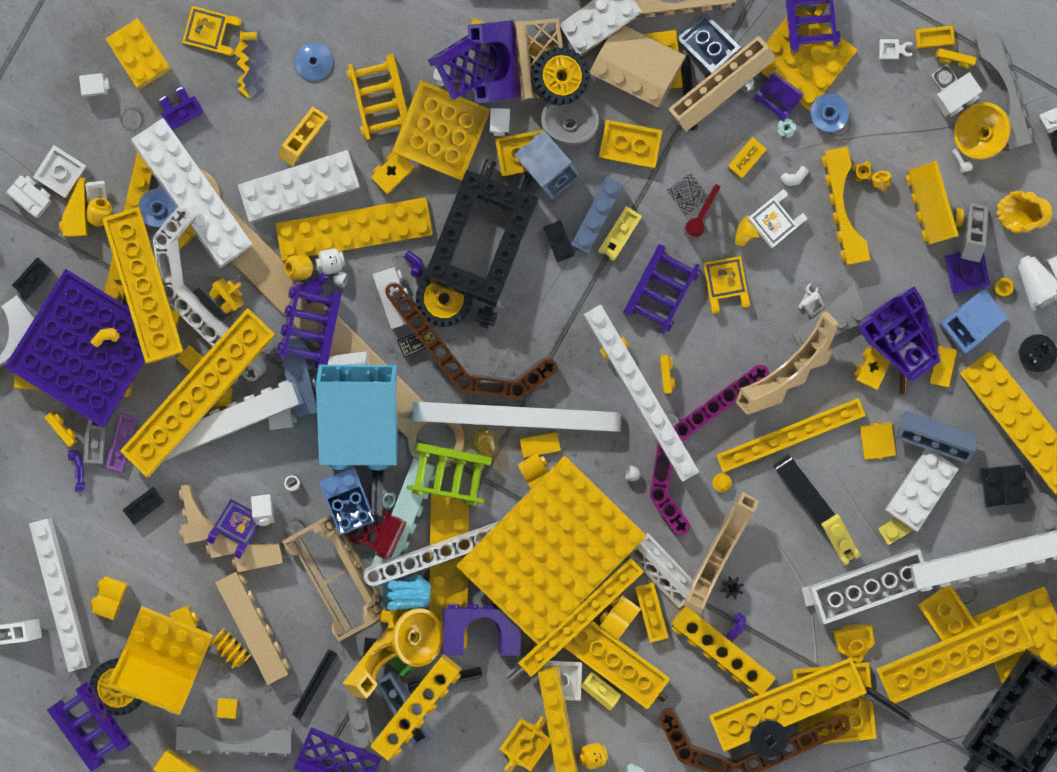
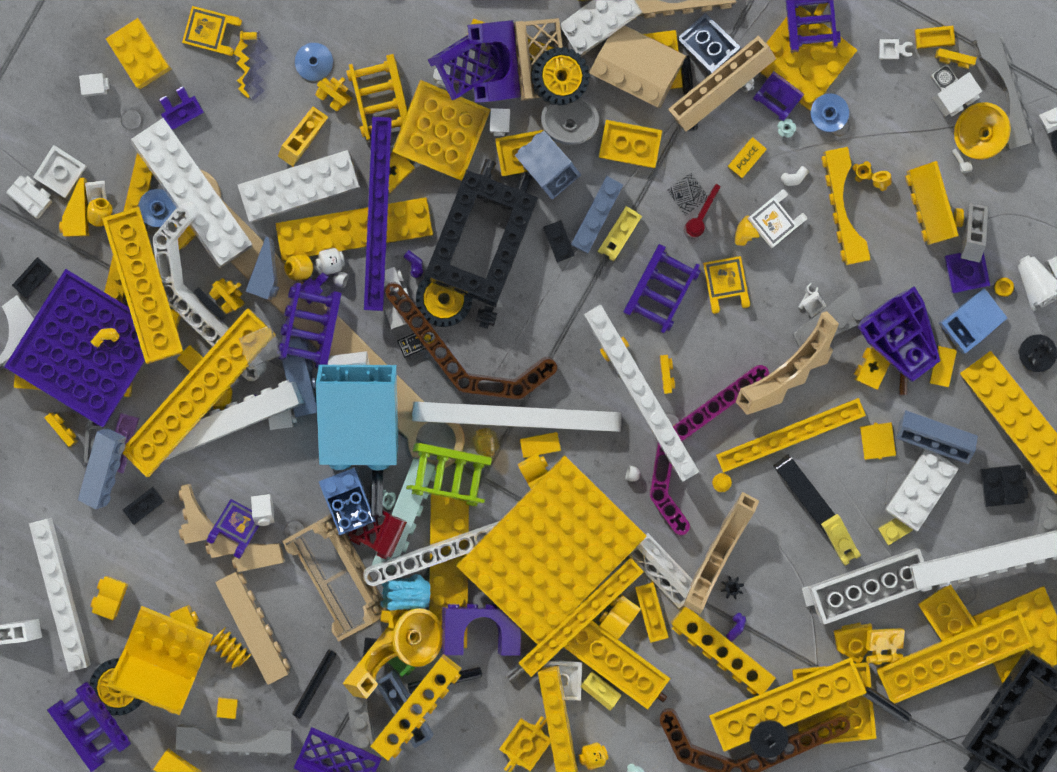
dark purple arm [68,450,85,492] -> none
white hinge [284,475,300,491] -> none
yellow hair [996,191,1053,233] -> none
none -> sand blue brick [78,428,126,510]
none -> clear piece [239,325,281,368]
none -> sand blue slope [246,237,279,300]
none -> yellow hips [315,77,352,111]
none -> dark purple plate [364,117,392,311]
none -> yellow plate [866,628,905,665]

